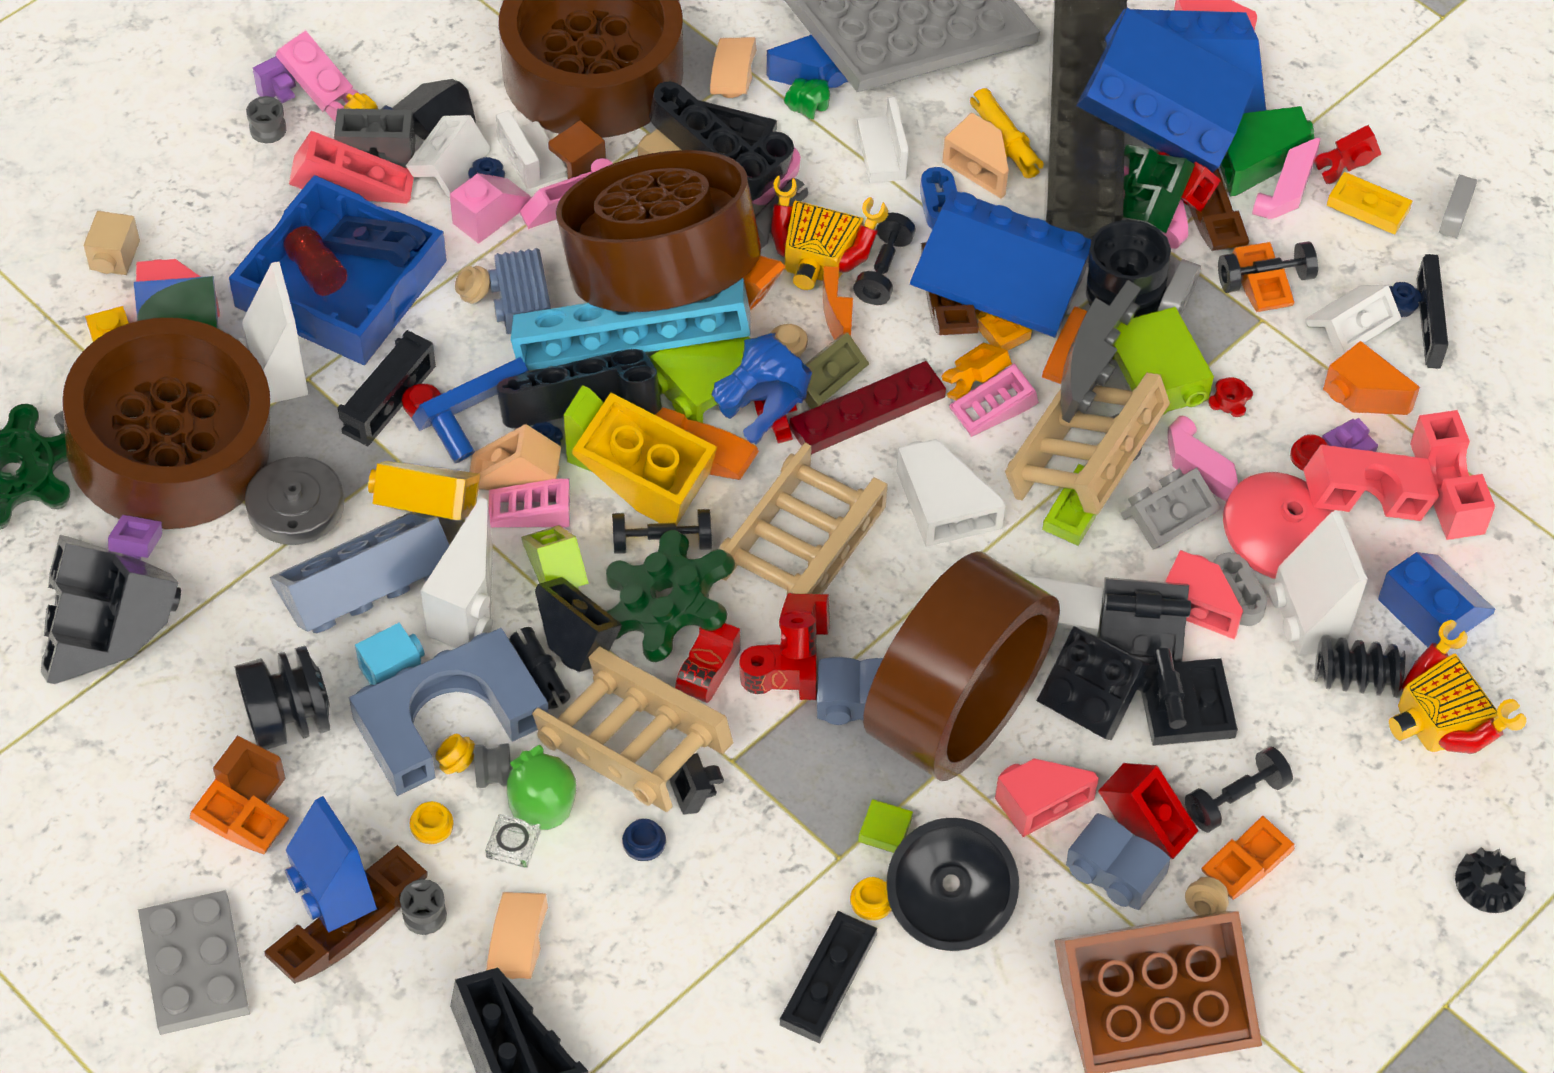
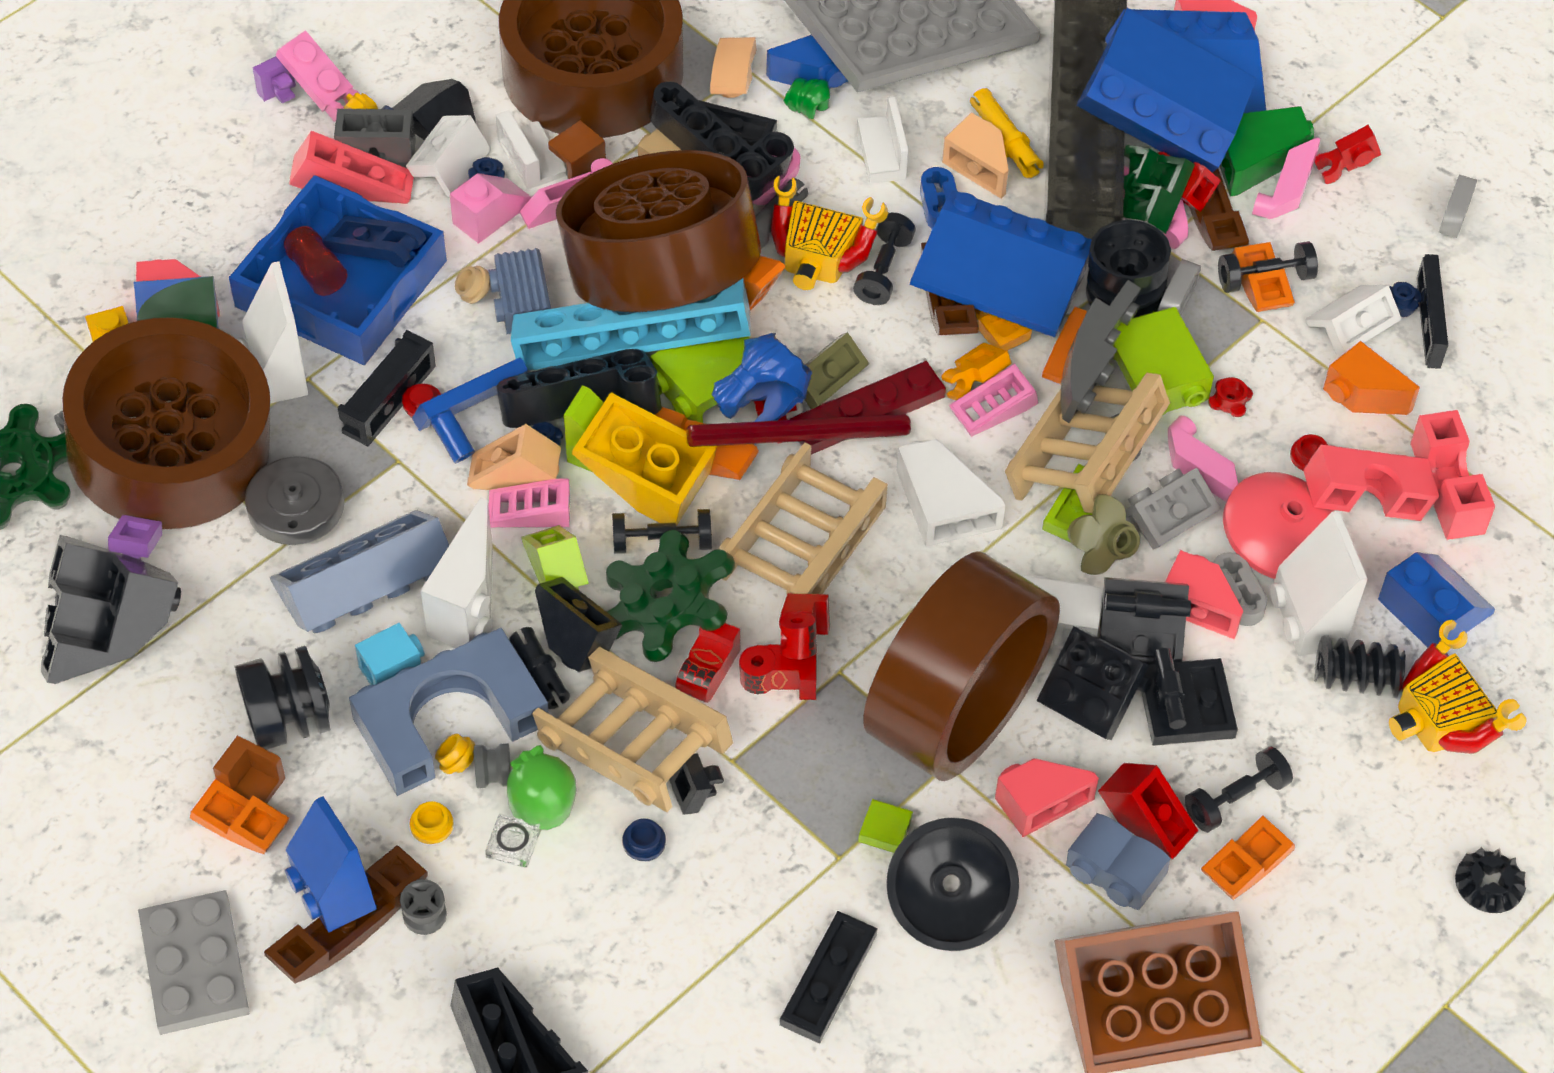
tan brick [83,211,140,275] -> none
dark grey wheel [246,96,287,144] -> none
yellow slope [368,461,480,520] -> none
light nougat slope [486,892,548,979] -> none
tan plate [771,324,808,357] -> none
sand blue brick [817,657,883,725] -> none
orange slope [823,266,853,340] -> none
yellow plate [850,877,892,920] -> none
tan plate [1185,877,1229,915] -> none
medium lavender tile [1322,418,1378,452] -> none
yellow plate [1326,172,1413,235] -> none
none -> dark red axle [686,414,911,447]
none -> olive plate [1067,494,1140,575]

